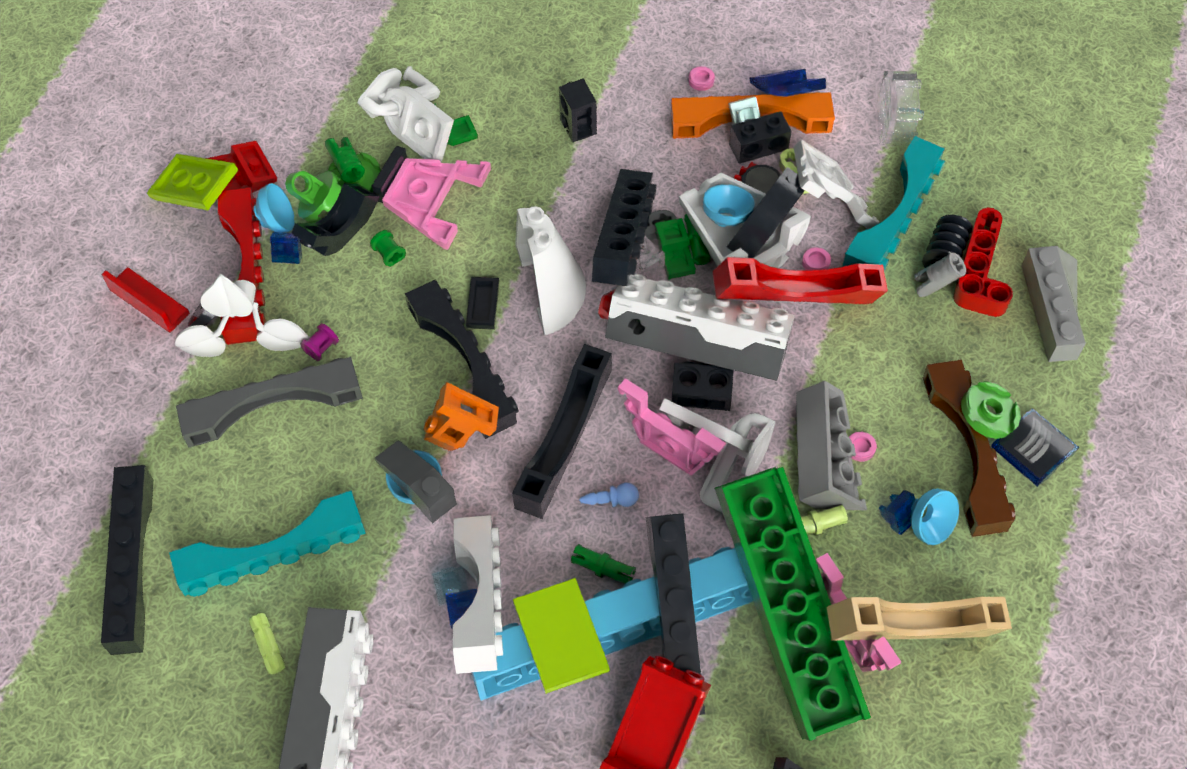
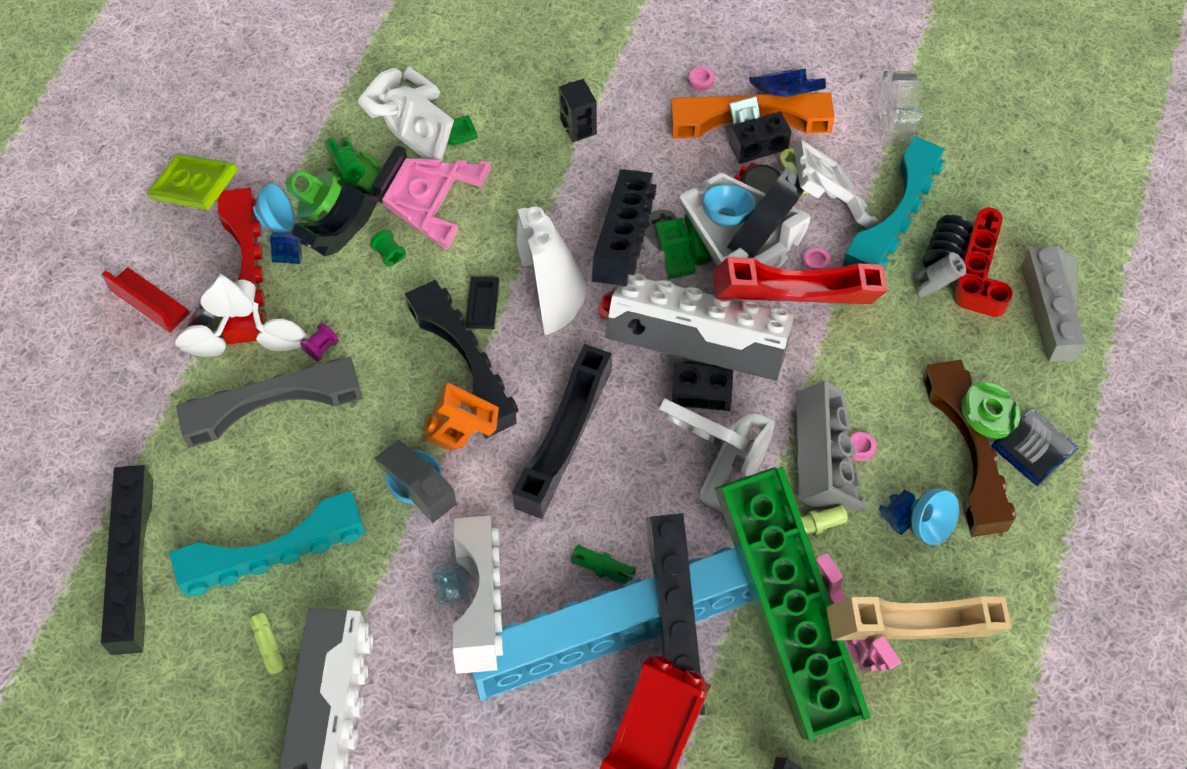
red slope [206,141,278,193] -> none
clear blue tile [445,588,477,629] -> none
lime tile [513,578,610,694] -> none
light blue bar [579,482,639,507] -> none
bright pink wing [618,378,726,476] -> none

